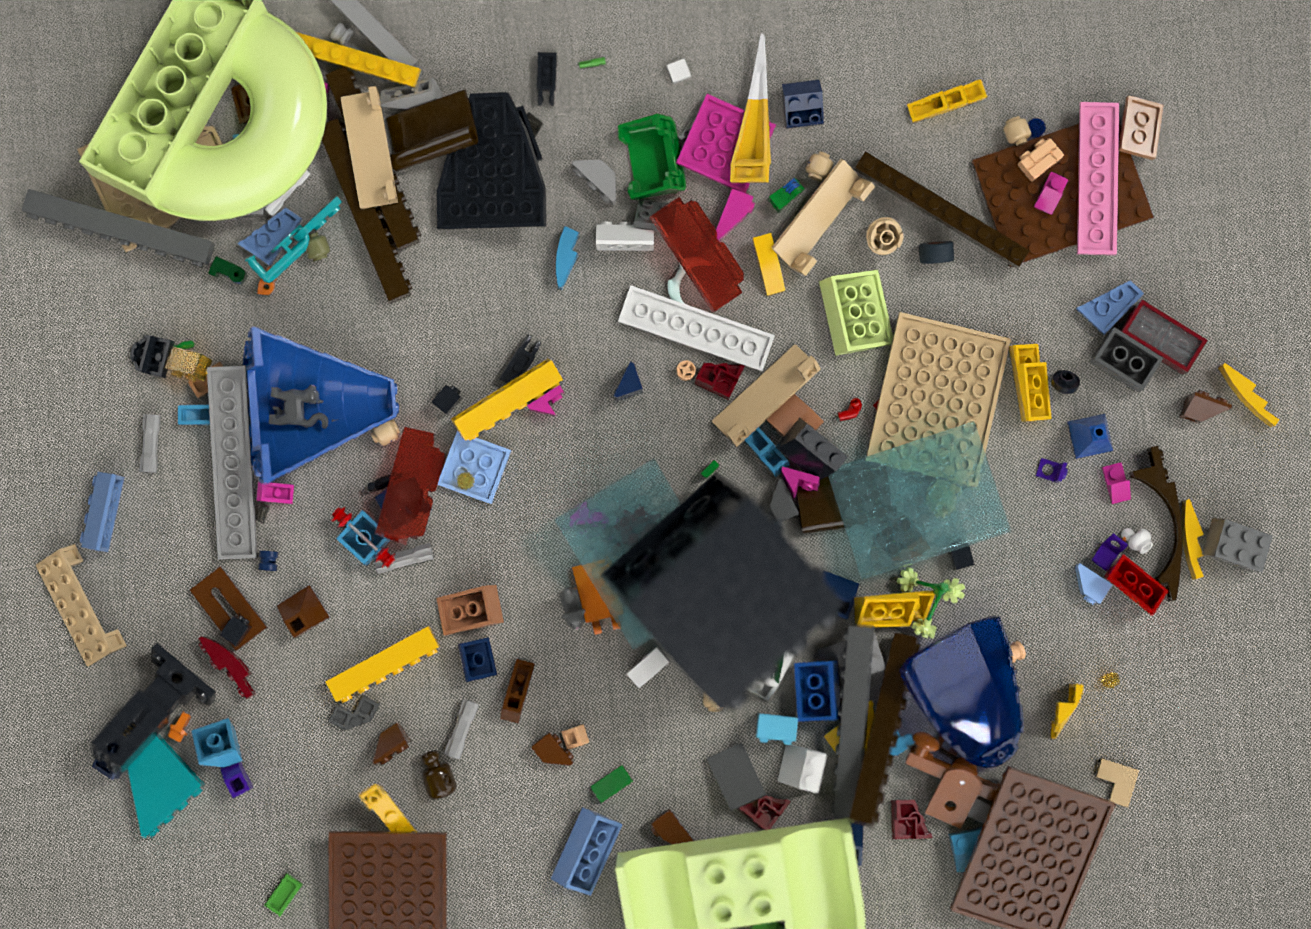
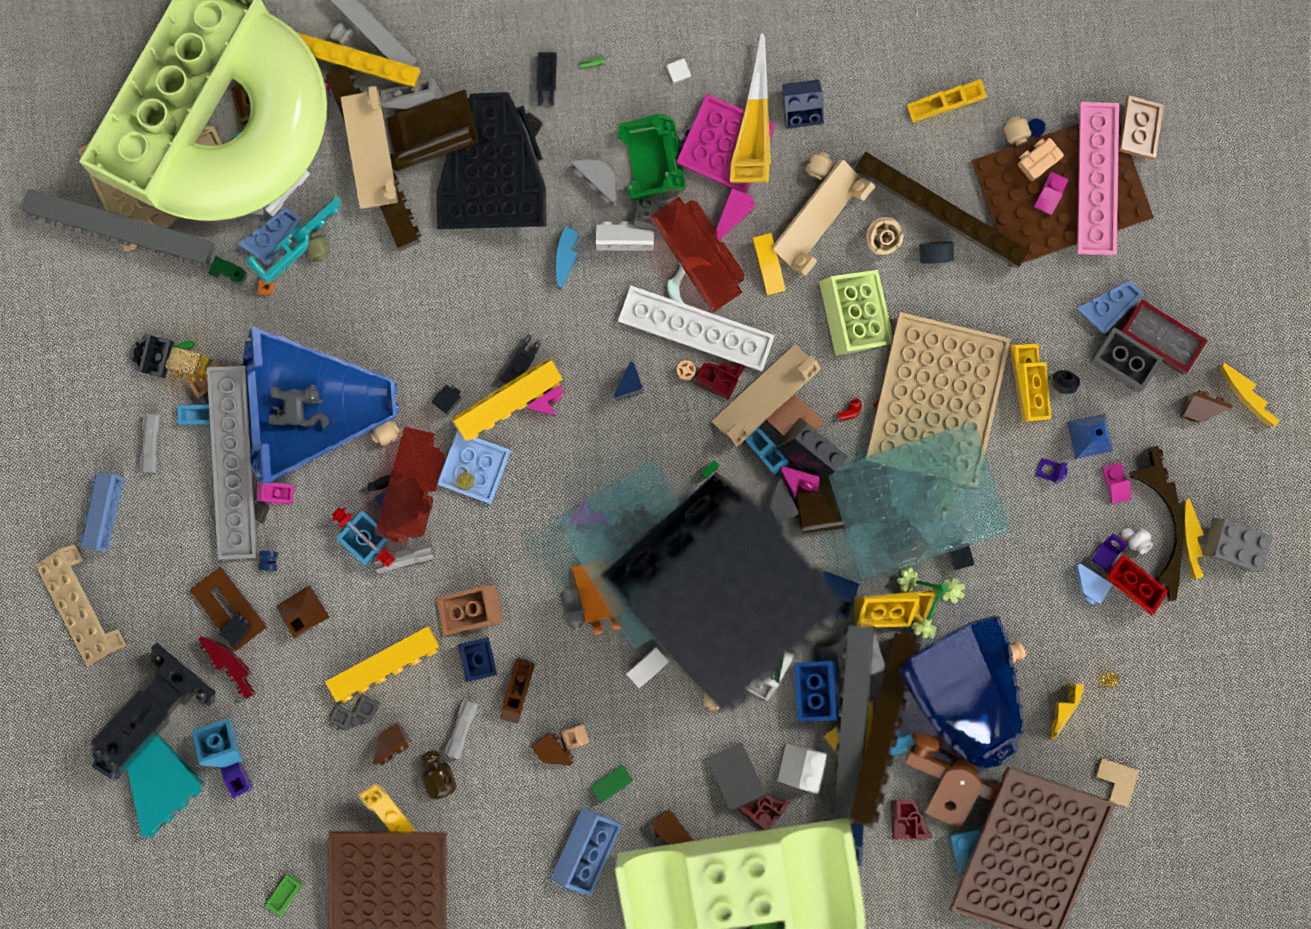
orange piece [167,712,191,742] -> none
dark brown brick [322,118,413,304] -> none
medium azure container [755,713,798,745] -> none
green leg [768,177,805,213] -> none
white tile [968,798,991,824] -> none

